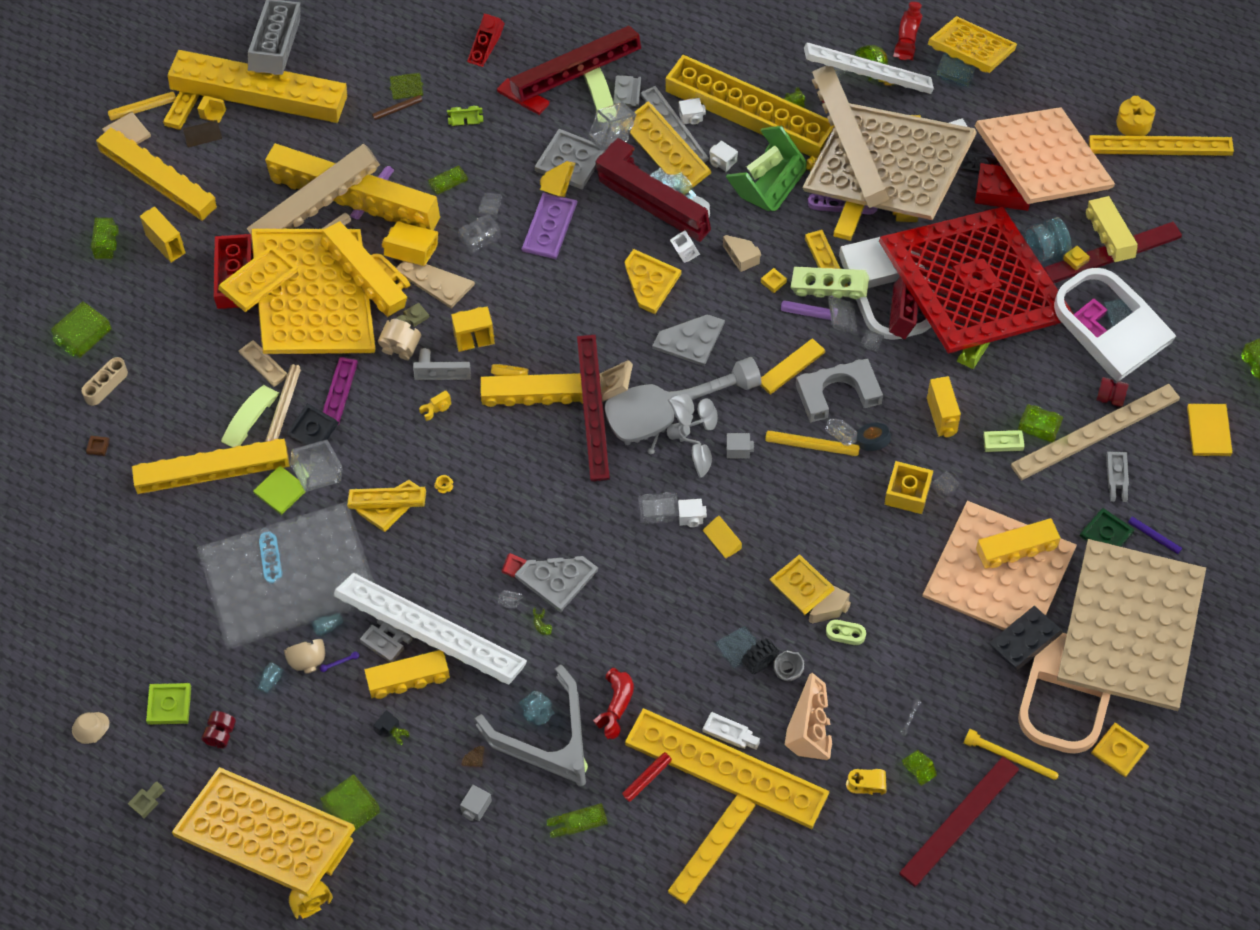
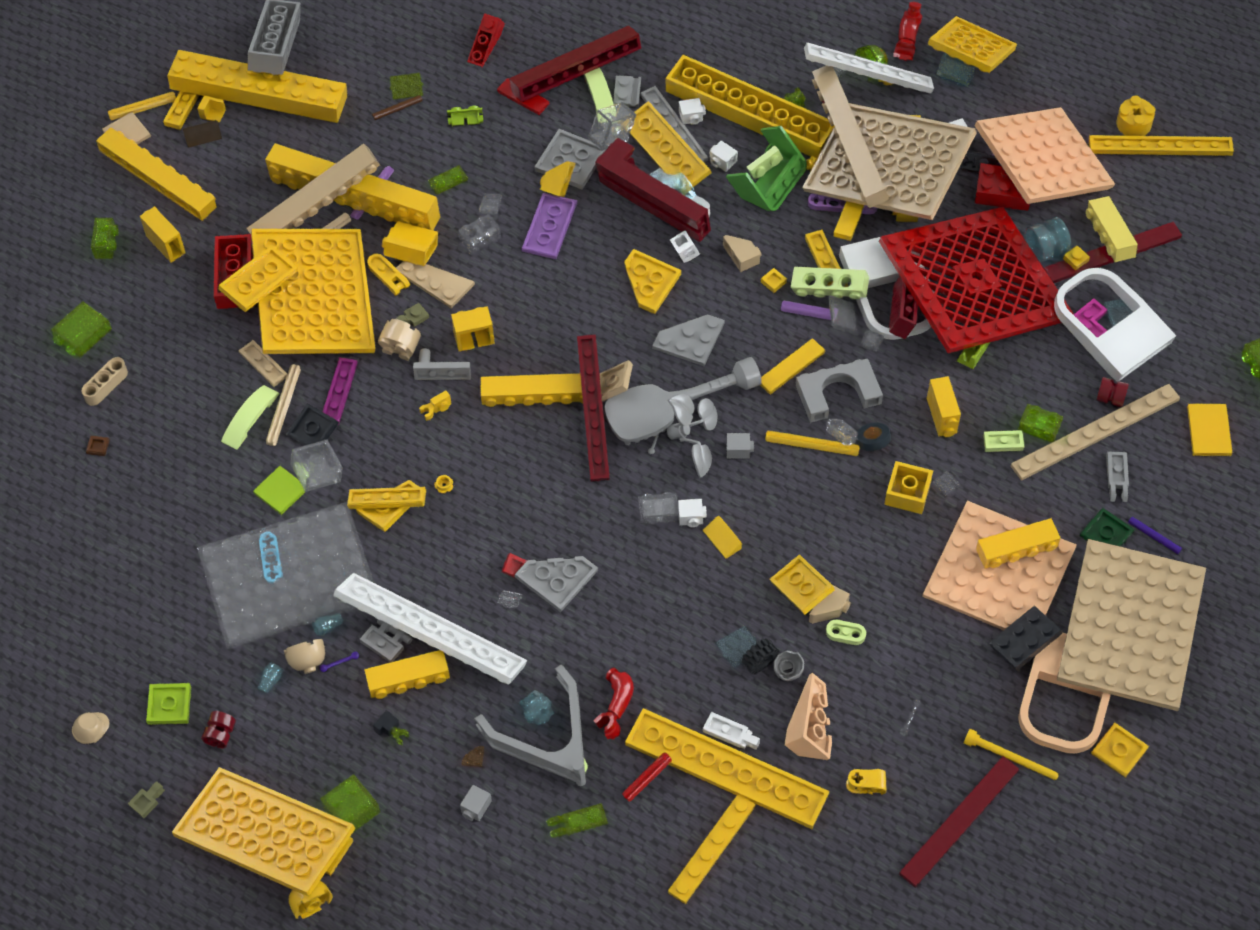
yellow brick [132,439,290,494] -> none
yellow brick [321,221,407,317] -> none
yellow plate [491,364,529,376] -> none
clear neon green arm [533,607,552,635] -> none
clear neon green bracket [902,750,937,786] -> none

